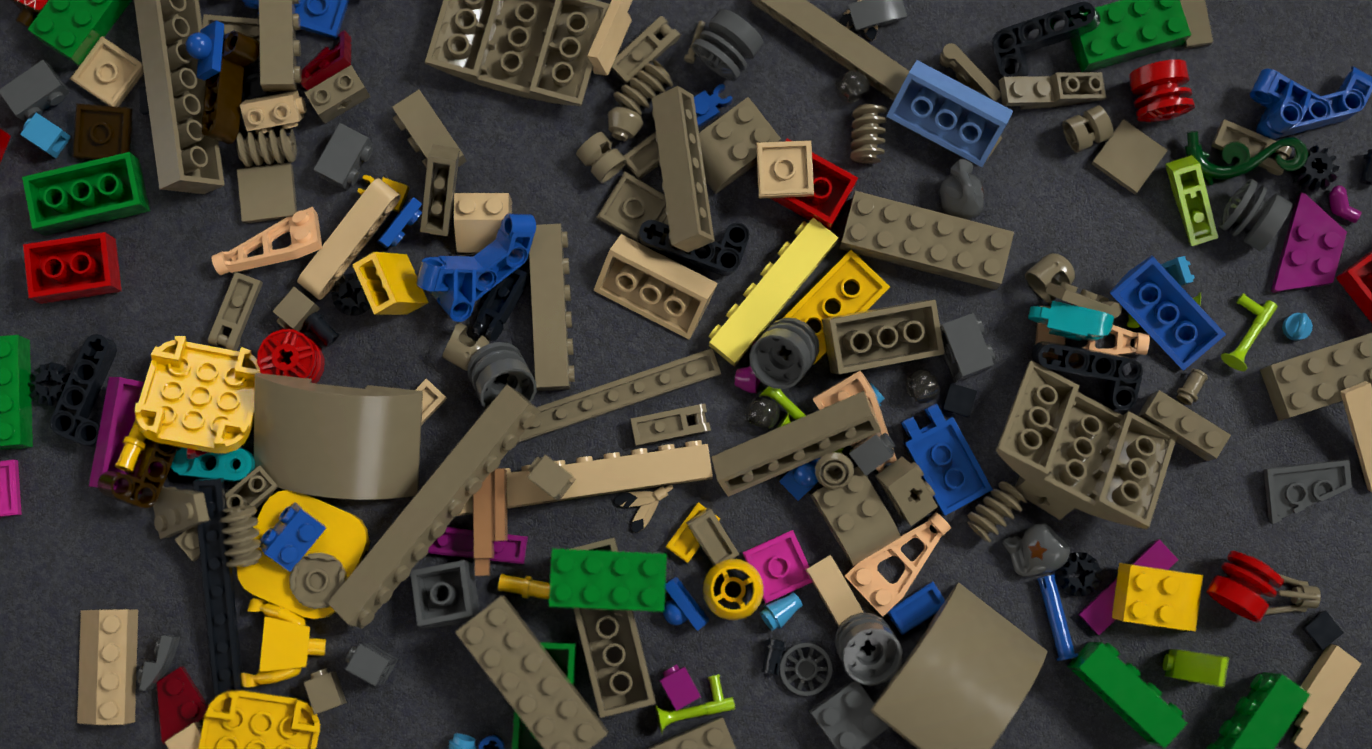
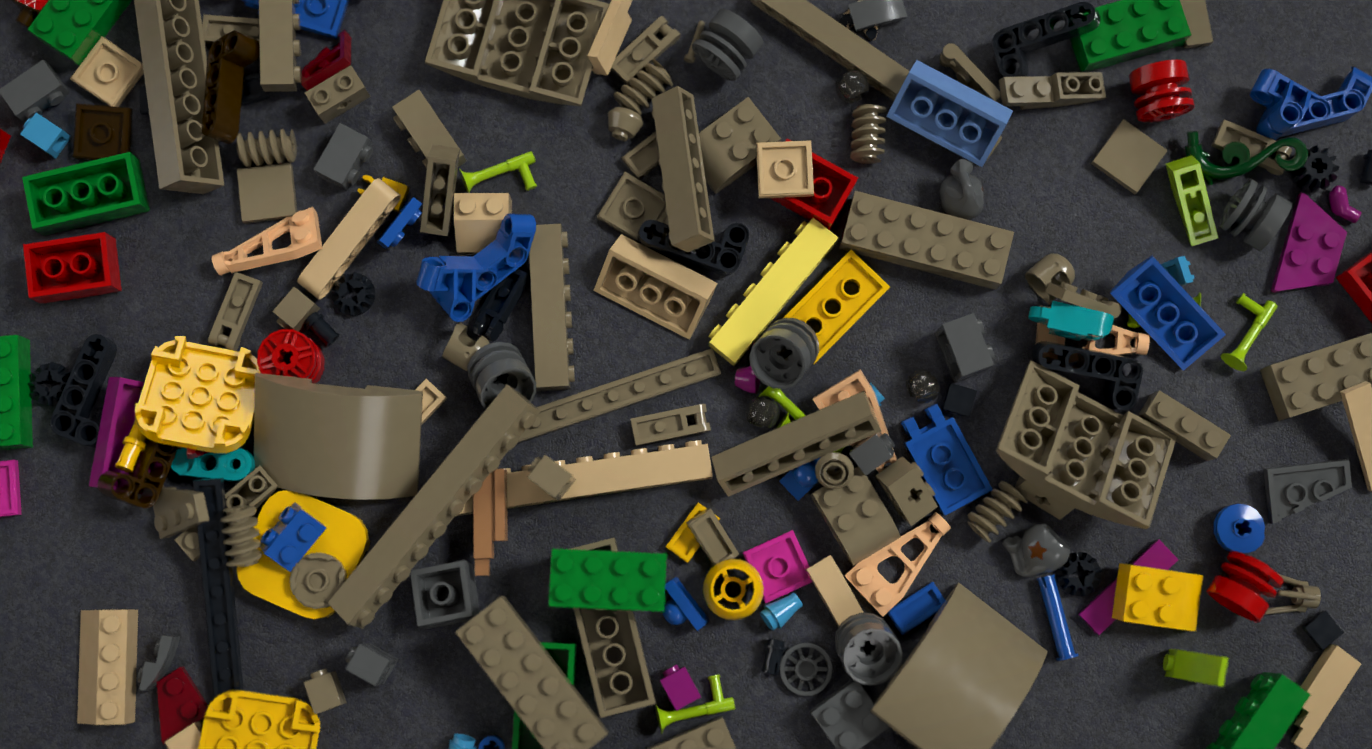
blue tile [185,20,224,81] -> none
tan brick [240,91,306,134] -> none
yellow torso [241,598,326,687] -> none
yellow brick [352,252,429,315] -> none
magenta tile [428,527,528,564] -> none
yellow pin [498,574,550,600] -> none
dark tan wheel [576,132,627,183] -> none
tan piece [614,485,673,533] -> none
blue plate [694,84,733,128] -> none
dark tan brick [821,300,945,374] -> none
dark tan wheel [1062,105,1113,153] -> none
green brick [1067,642,1188,749] -> none
dark tan pin [1177,369,1208,405] -> none
dark azure tile [1282,313,1313,341] -> none
none -> lime piece [459,151,537,193]
none -> blue piece [1213,504,1265,554]

